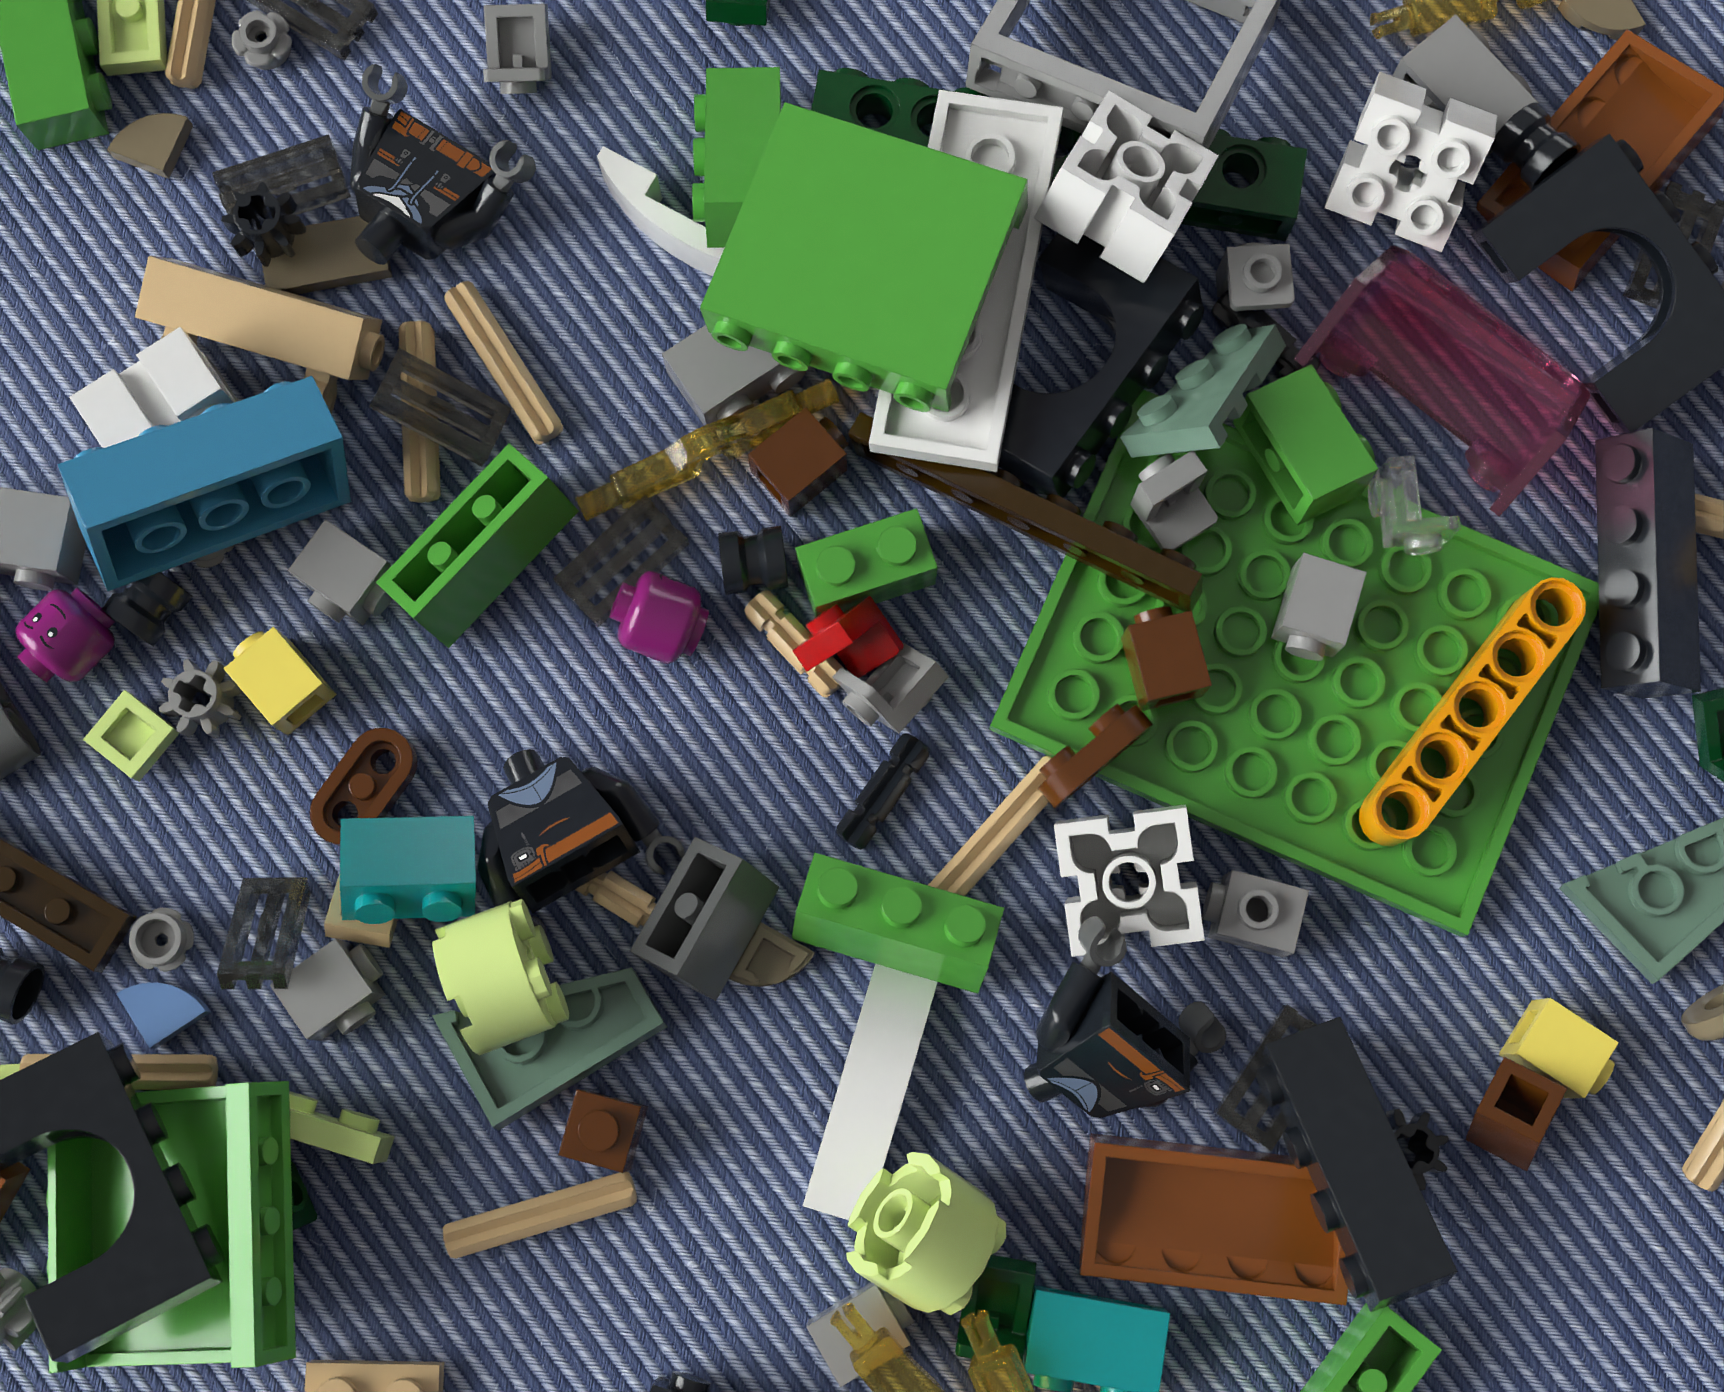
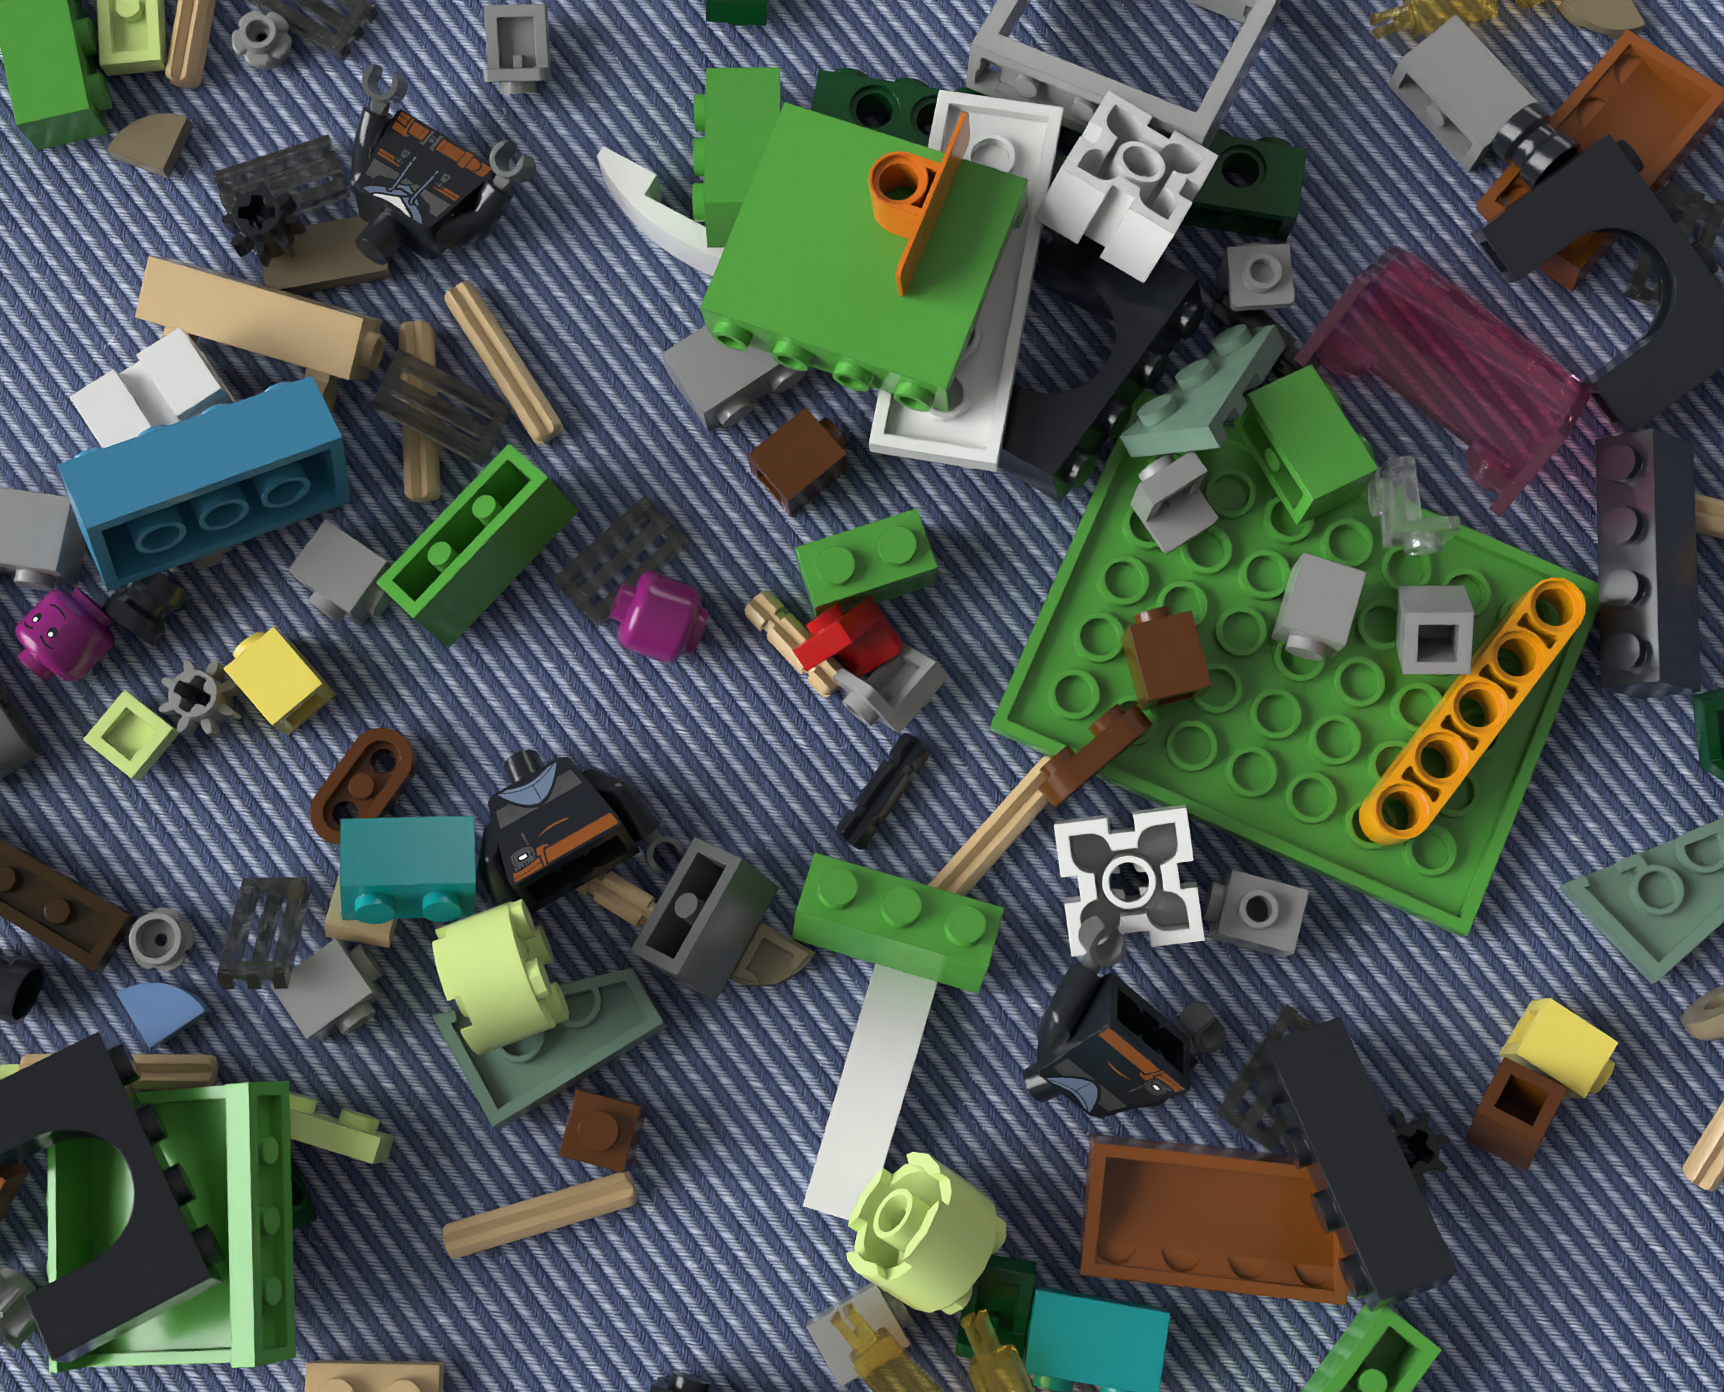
clear yellow piece [575,378,839,522] -> none
black wheel [718,526,788,595] -> none
dark brown plate [848,412,1202,612] -> none
white brick [1325,71,1497,252] -> none
none -> orange piece [868,111,970,297]
none -> light grey brick [1396,585,1474,674]

